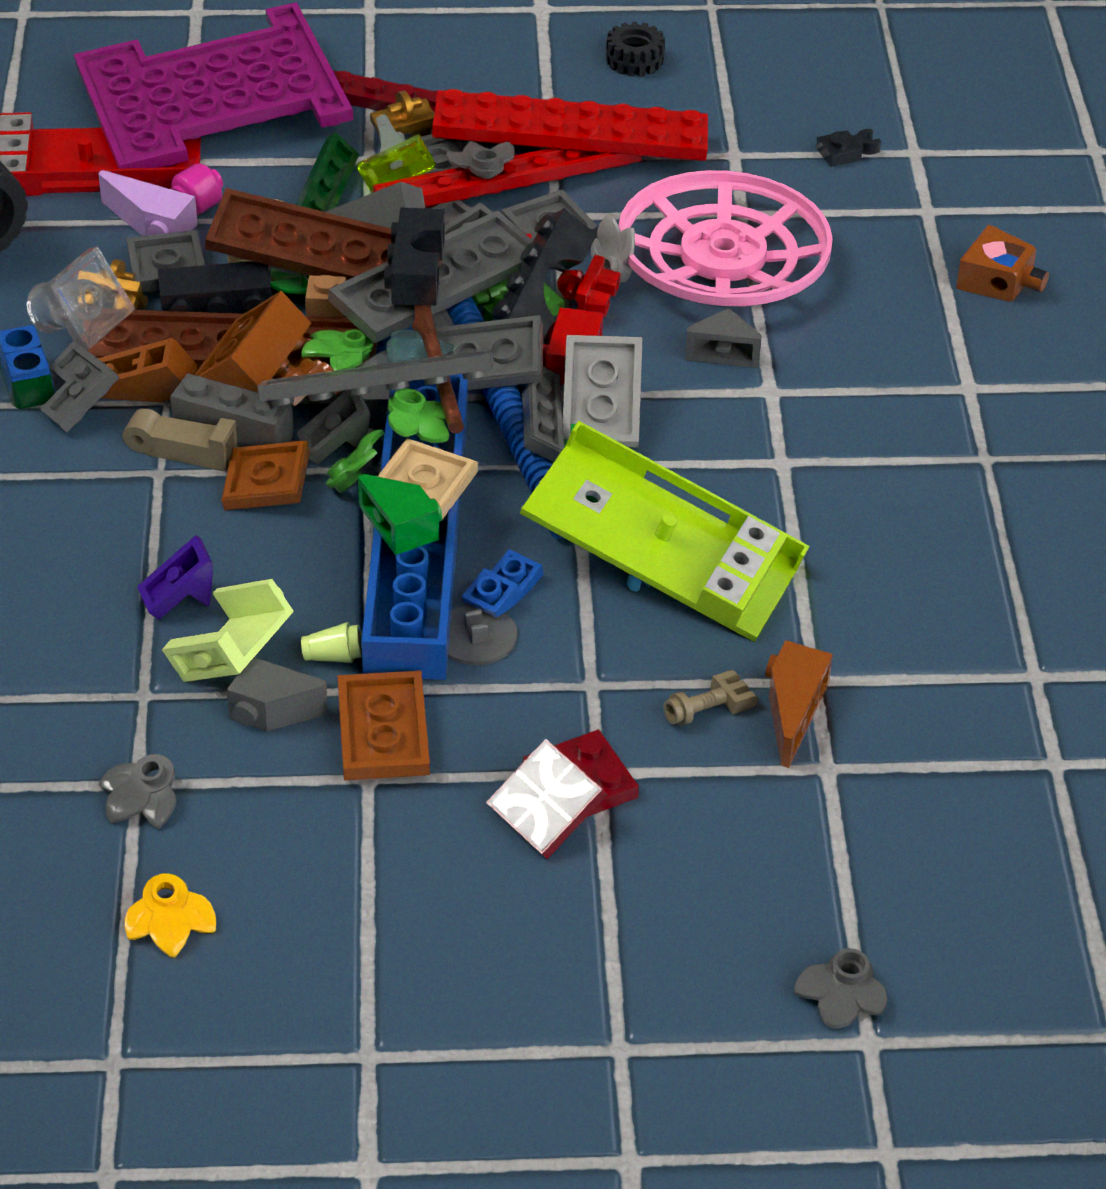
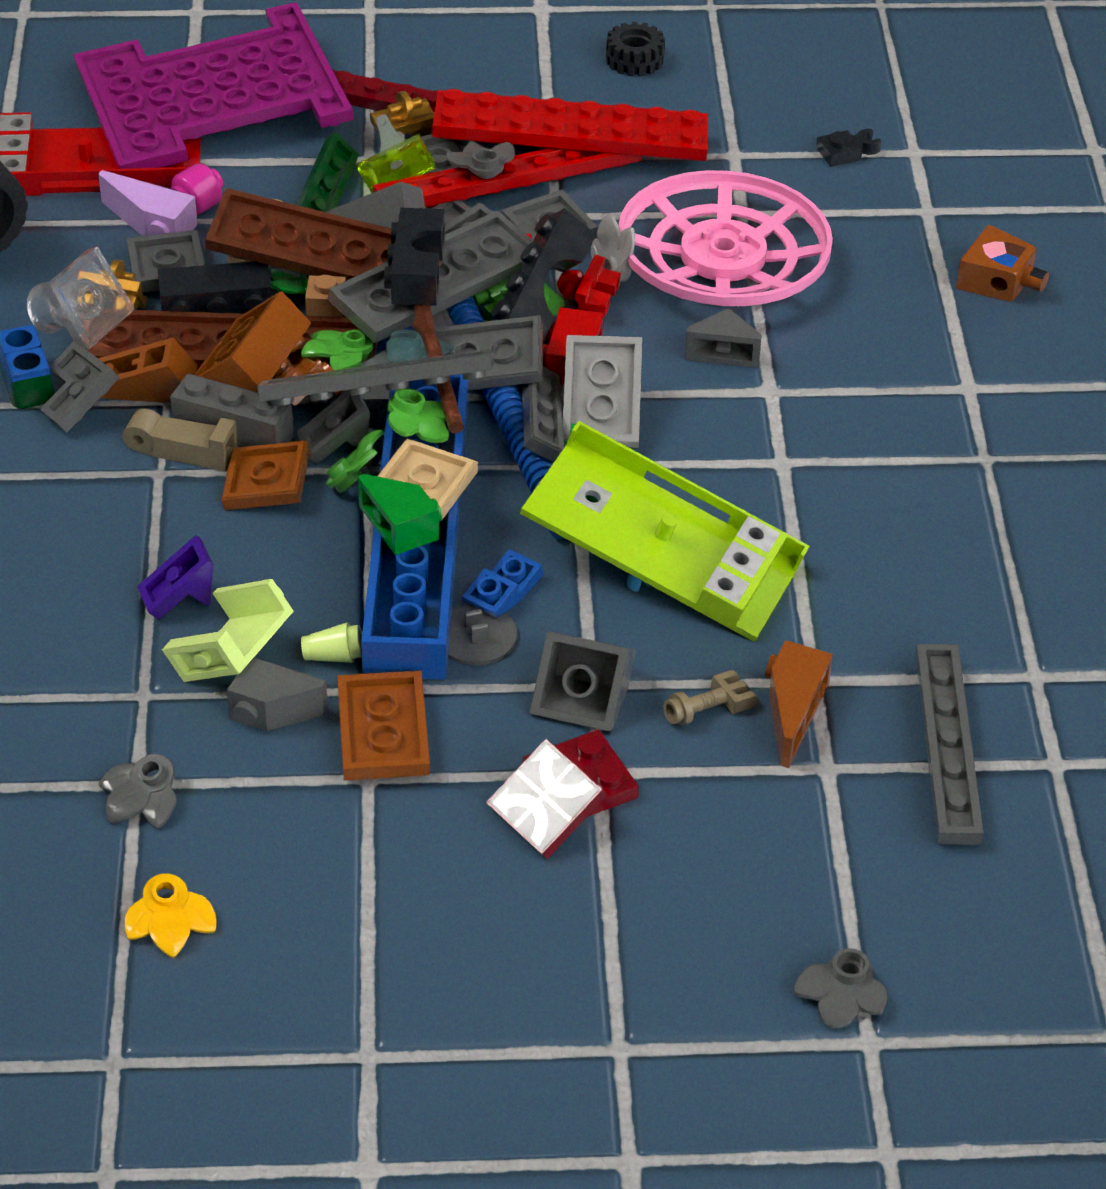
none -> dark grey slope [530,631,636,732]
none -> dark grey plate [915,644,984,845]

